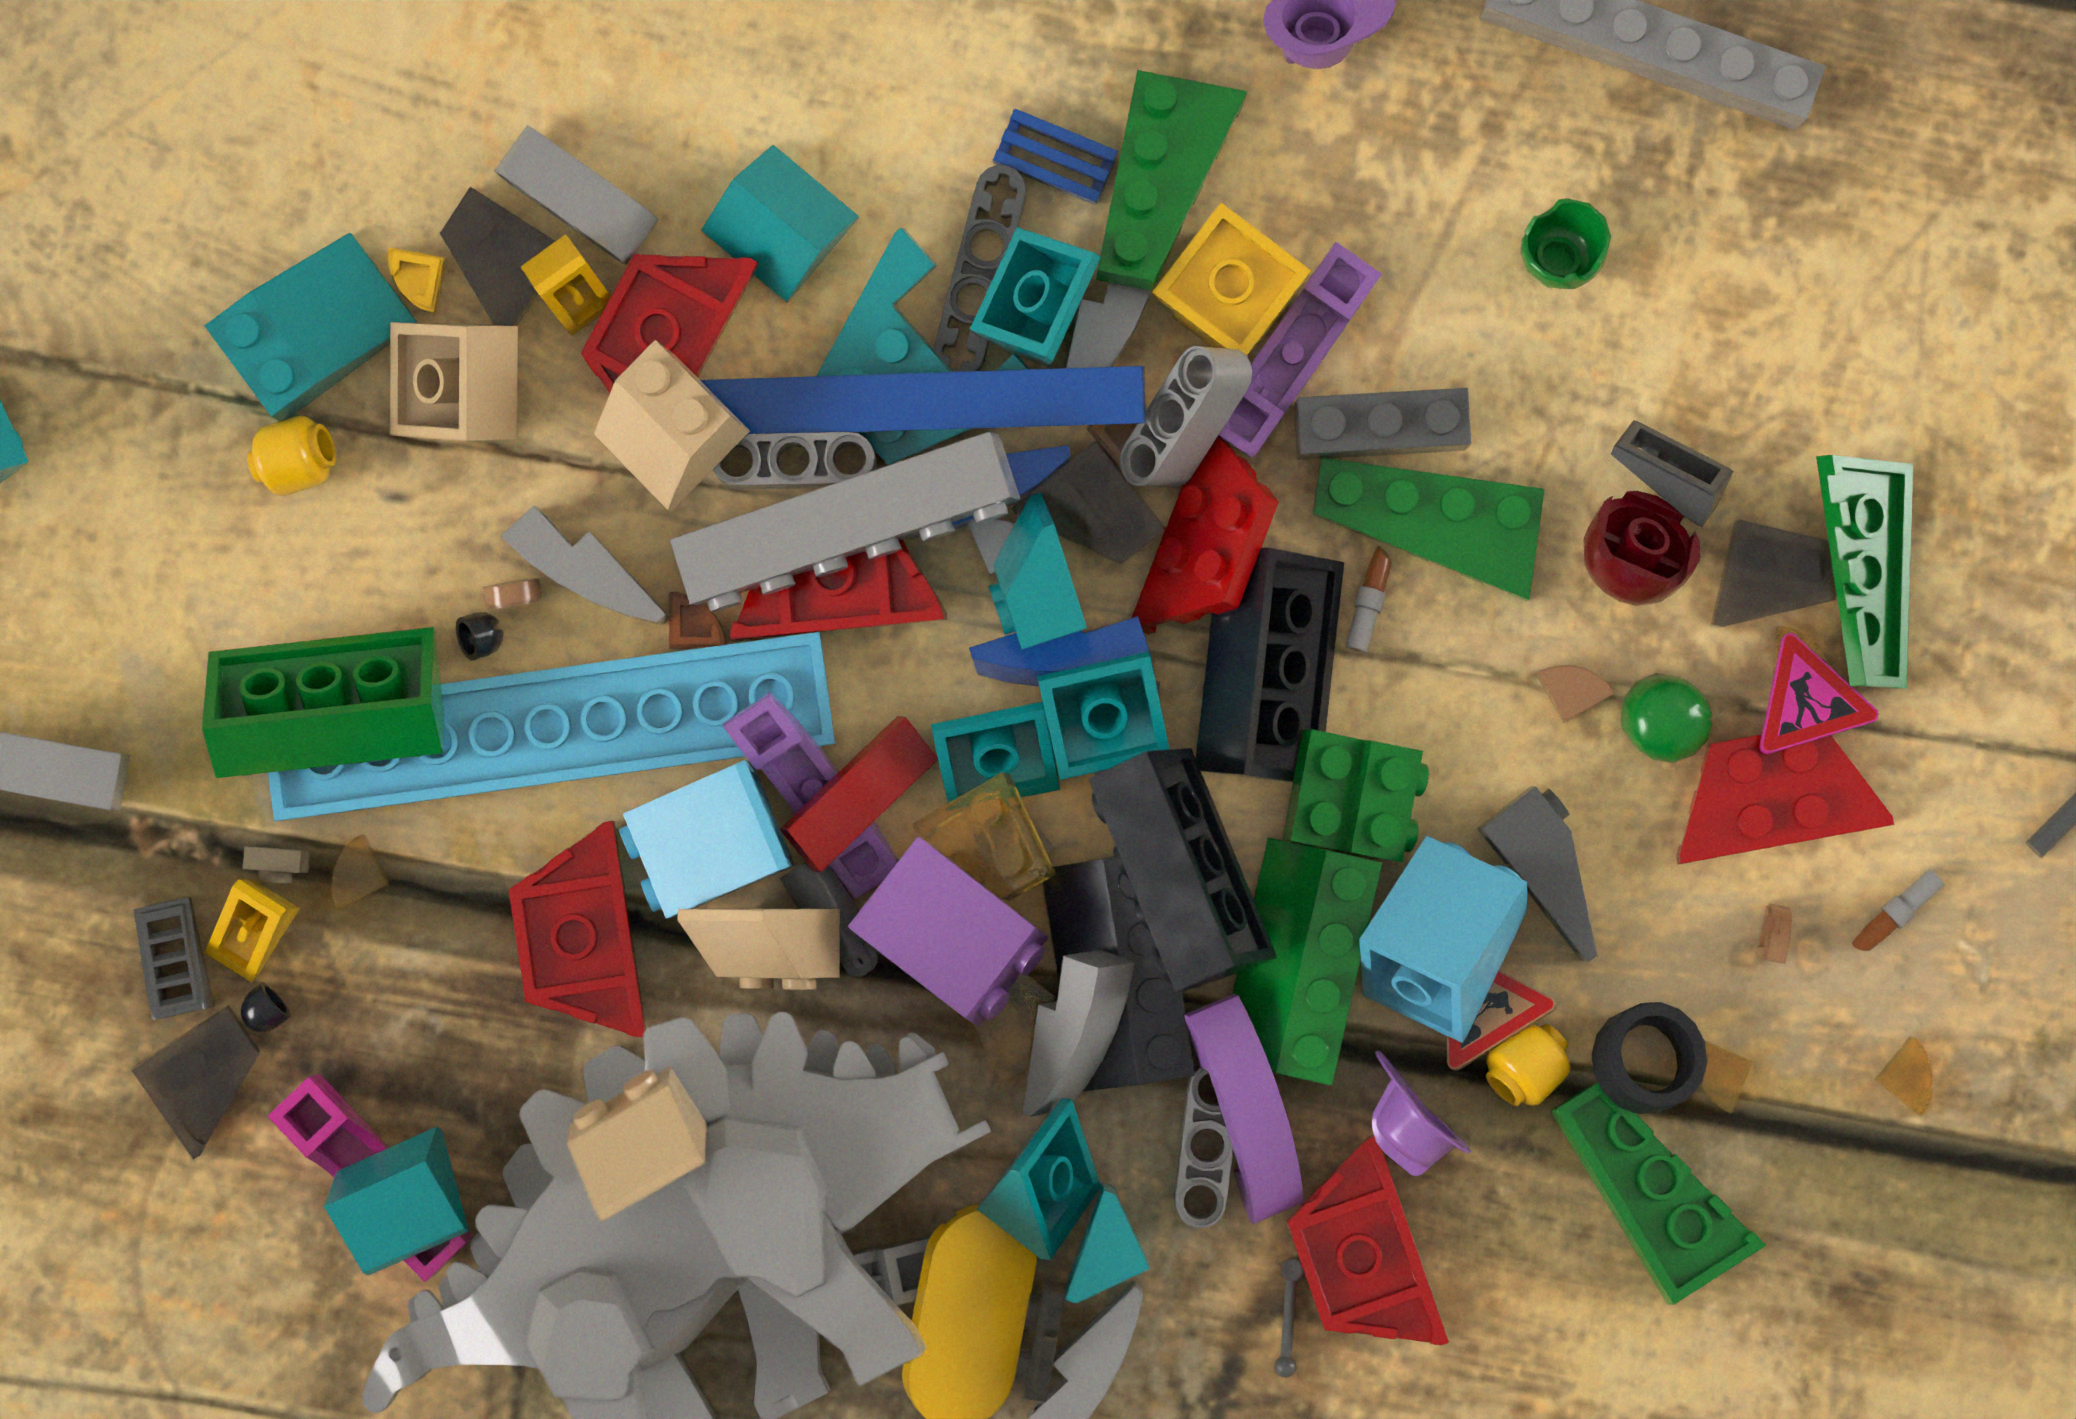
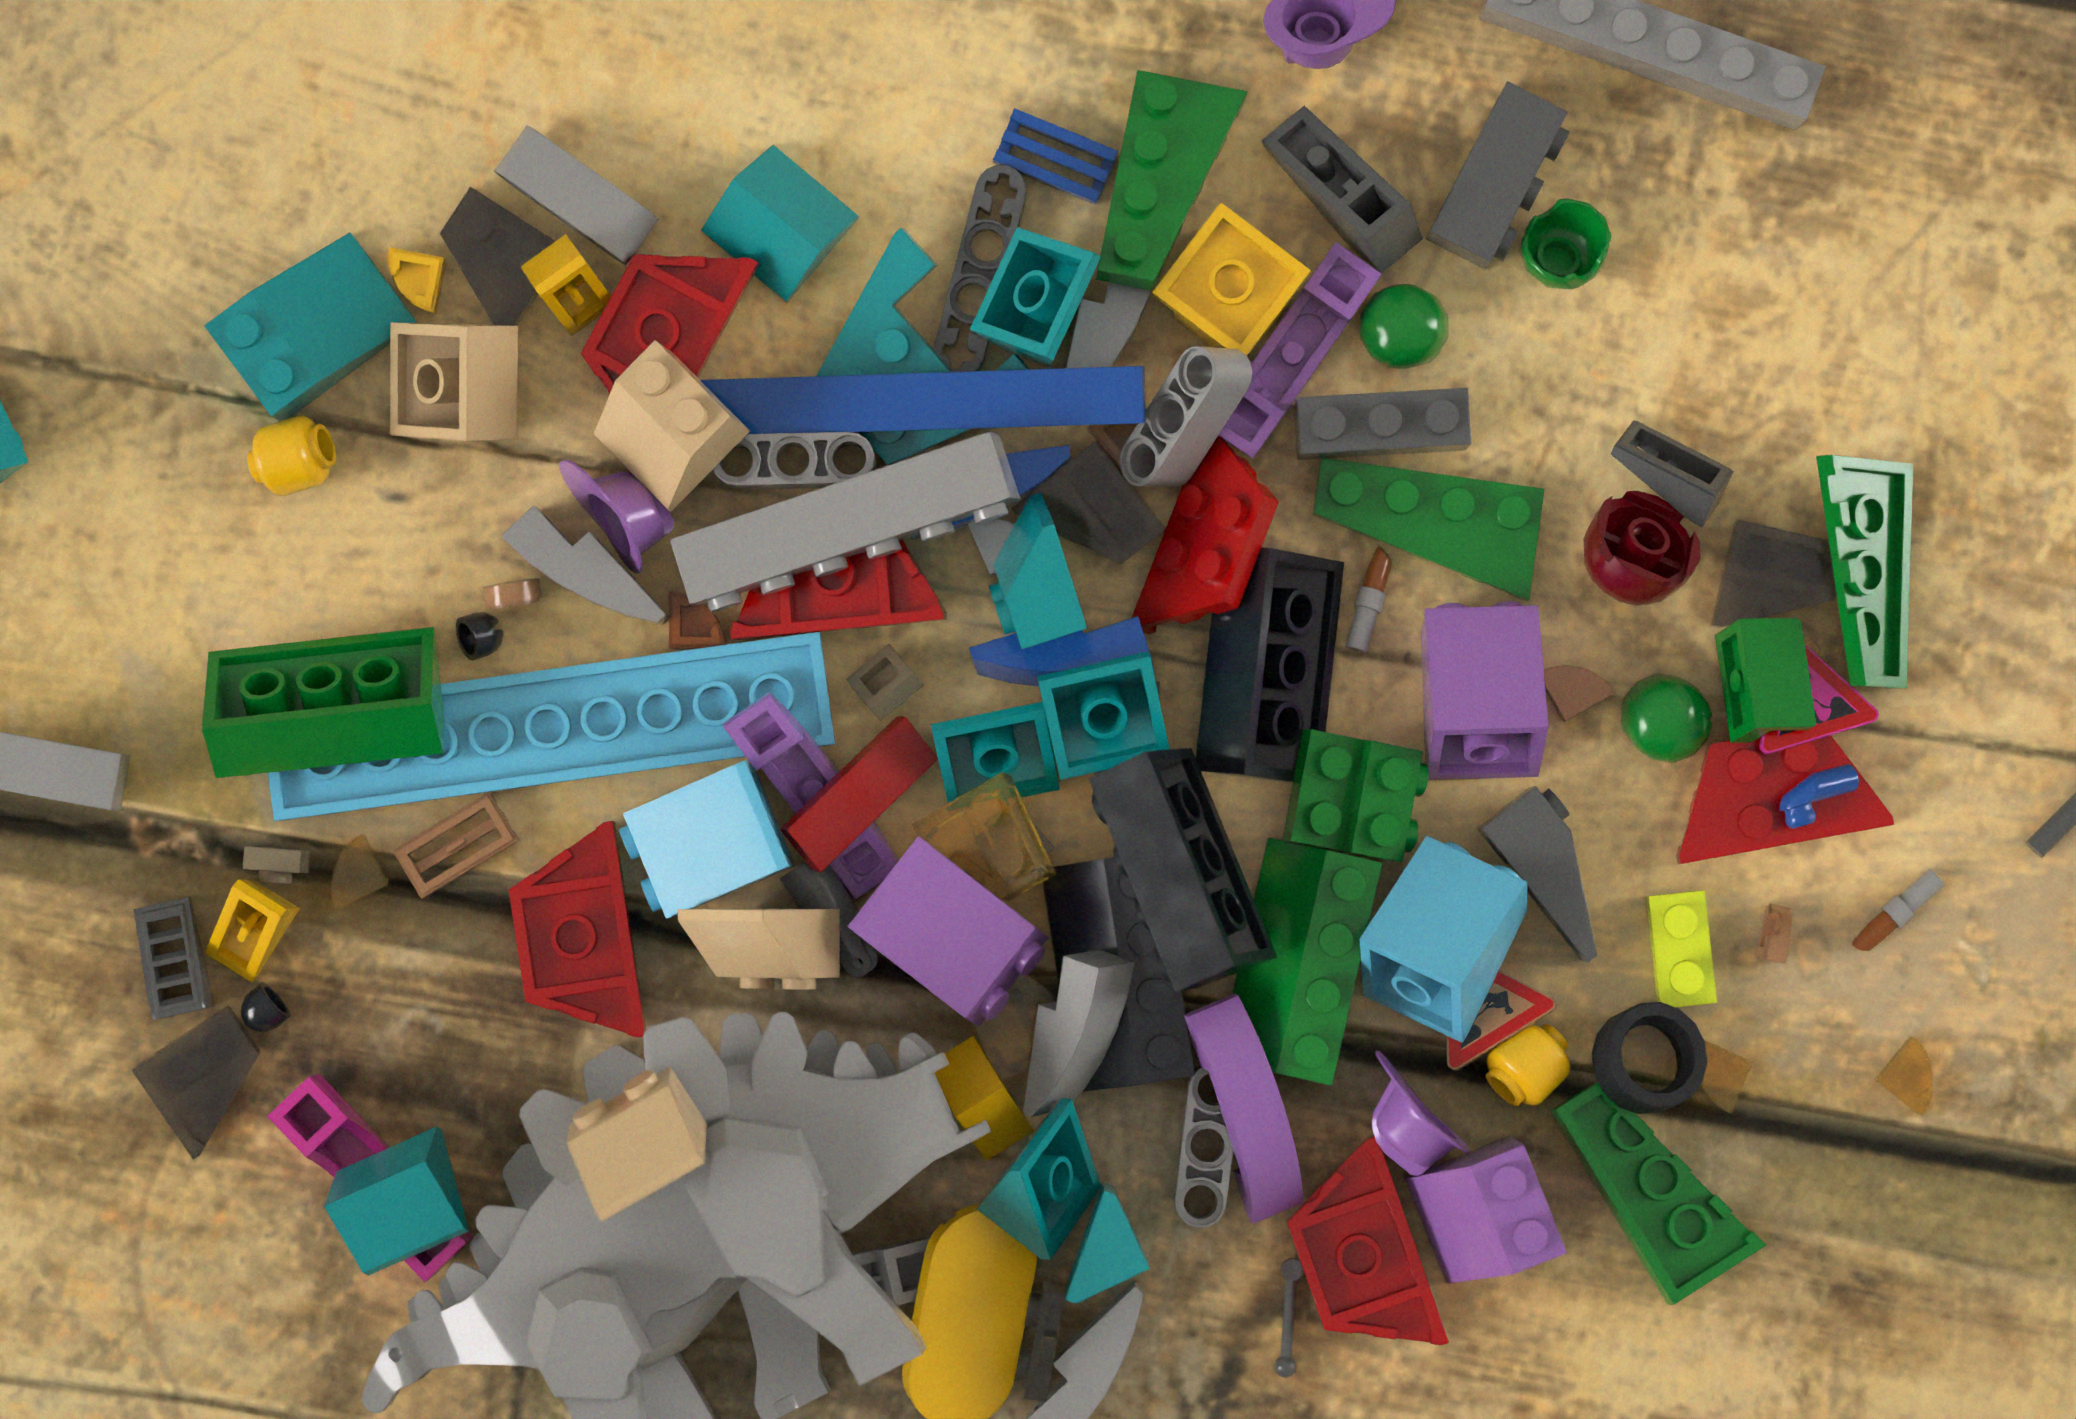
none -> medium nougat tile [392,792,520,899]
none -> medium lavender piece [559,459,674,574]
none -> dark tan plate [846,644,924,721]
none -> yellow slope [934,1035,1034,1161]
none -> dark grey slope [1262,106,1423,273]
none -> green hair [1360,284,1448,369]
none -> medium lavender slope [1405,1136,1567,1284]
none -> medium lavender slope [1421,601,1549,780]
none -> dark grey brick [1426,81,1570,269]
none -> neon yellow plate [1646,890,1717,1007]
none -> green panel [1715,618,1816,743]
none -> blue arm [1780,764,1859,829]

